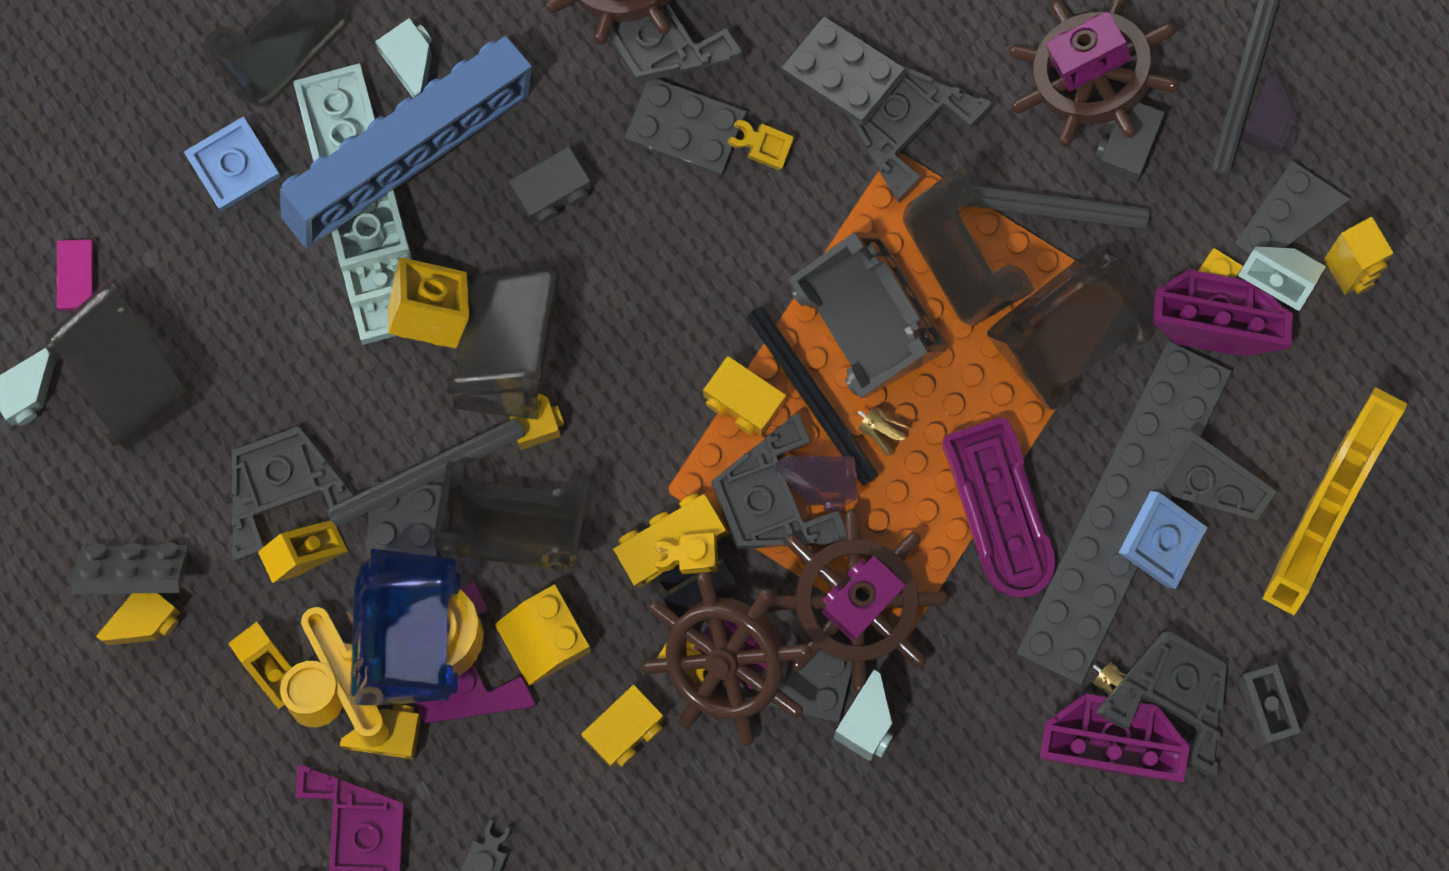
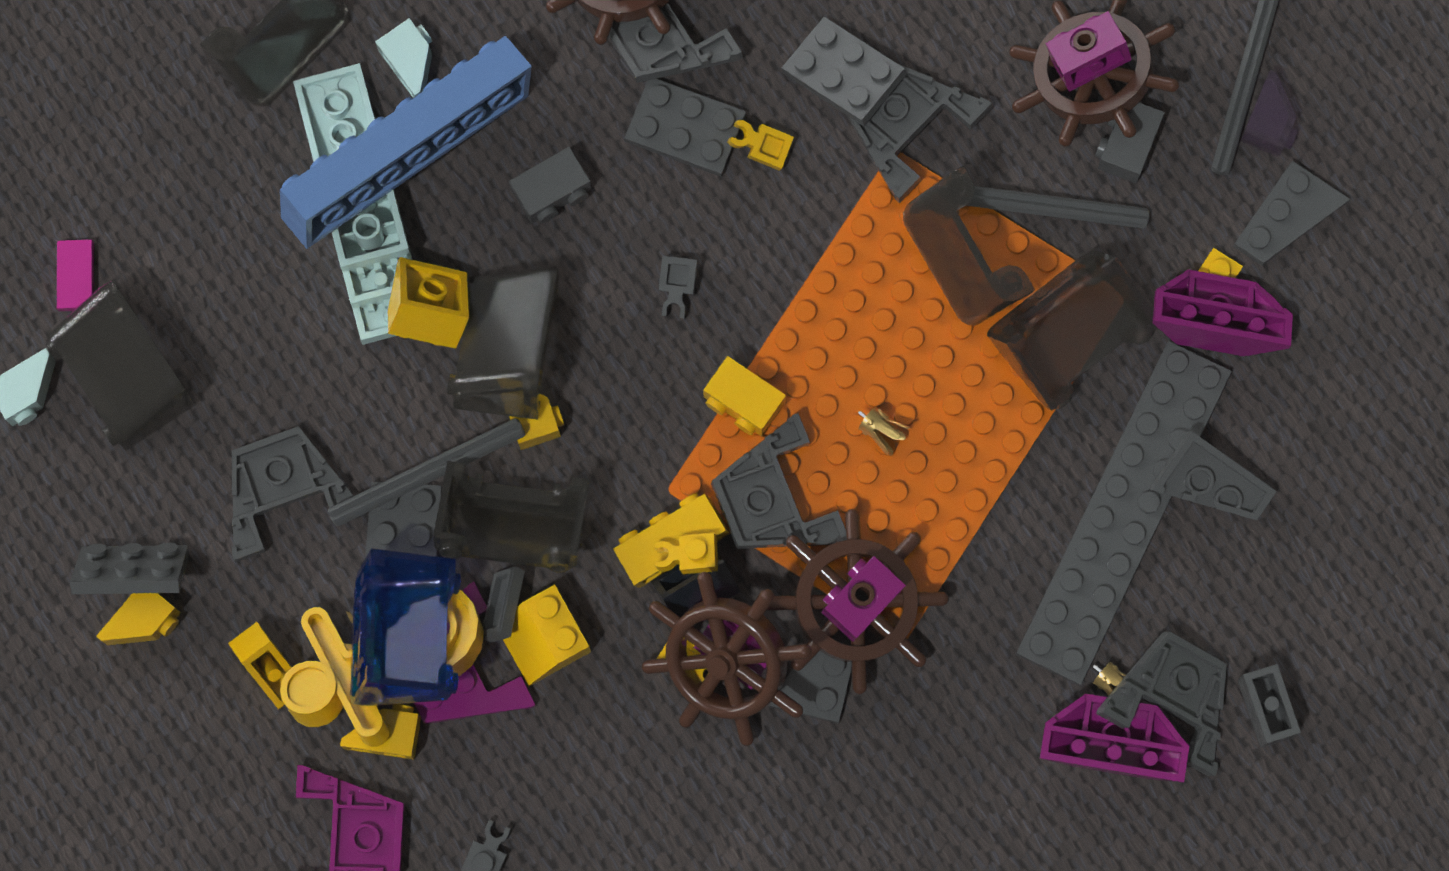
light blue plate [184,116,281,212] -> none
yellow slope [258,520,348,583] -> none
yellow brick [581,684,664,769] -> none
black axle [748,306,878,486] -> none
clear purple slope [775,456,857,511] -> none
dark grey windscreen [788,232,947,398] -> none
light aqua slope [834,670,894,762] -> none
magenta piece [942,417,1055,598] -> none
light blue plate [1119,491,1207,589] -> none
light aqua slope [1238,246,1326,311] -> none
yellow arch [1262,387,1407,616] -> none
yellow brick [1324,217,1394,295] -> none
none -> dark grey tile [483,566,525,643]
none -> dark grey plate [658,256,698,319]

